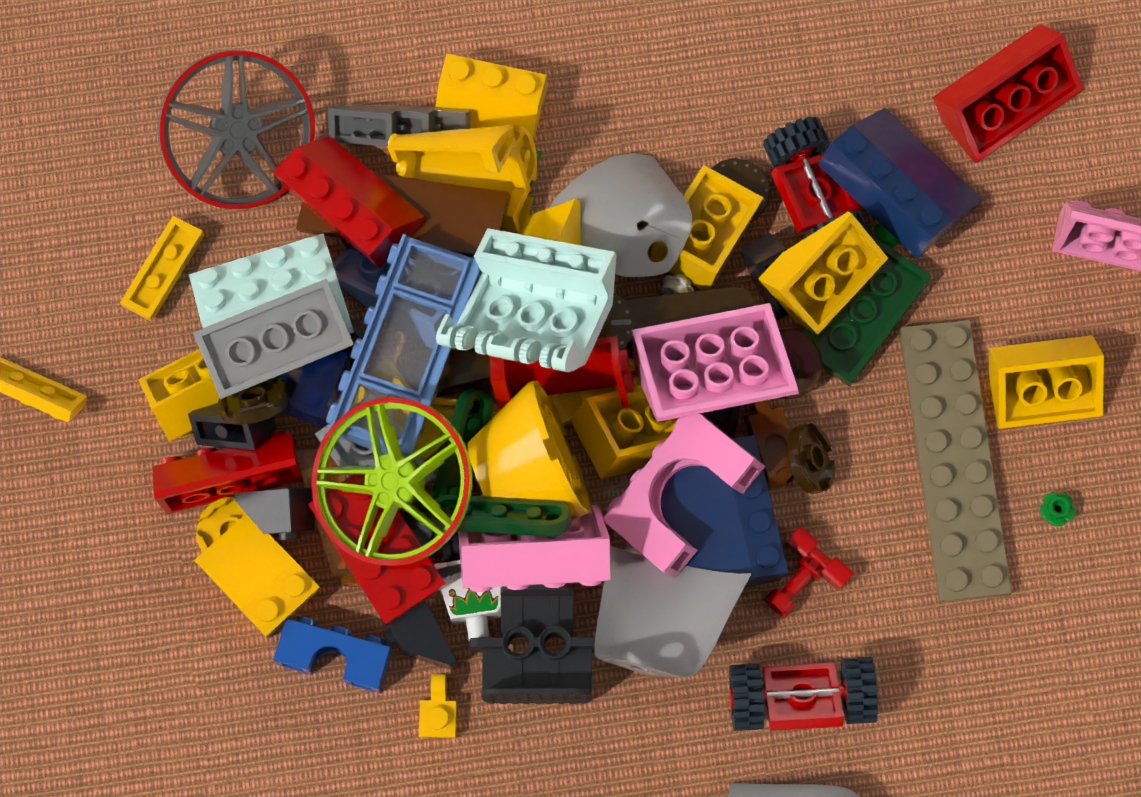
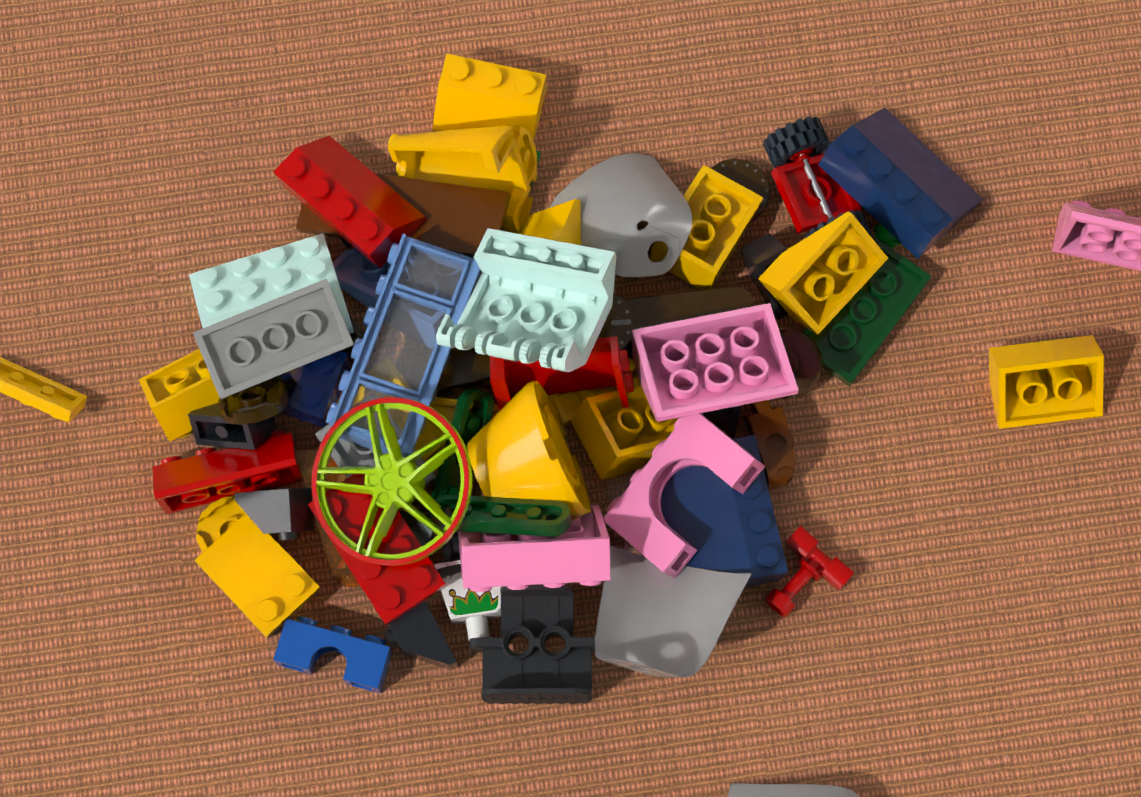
yellow plate [120,216,205,322] -> none
dark grey wheel [157,50,315,209] -> none
dark grey slope [328,106,471,147] -> none
yellow plate [419,674,457,738] -> none
white plate [661,274,694,295] -> none
plate [729,657,878,731] -> none
dark brown tile [787,423,836,494] -> none
dark tan plate [899,320,1012,603] -> none
red slope [932,24,1084,163] -> none
green plate [1040,492,1076,527] -> none

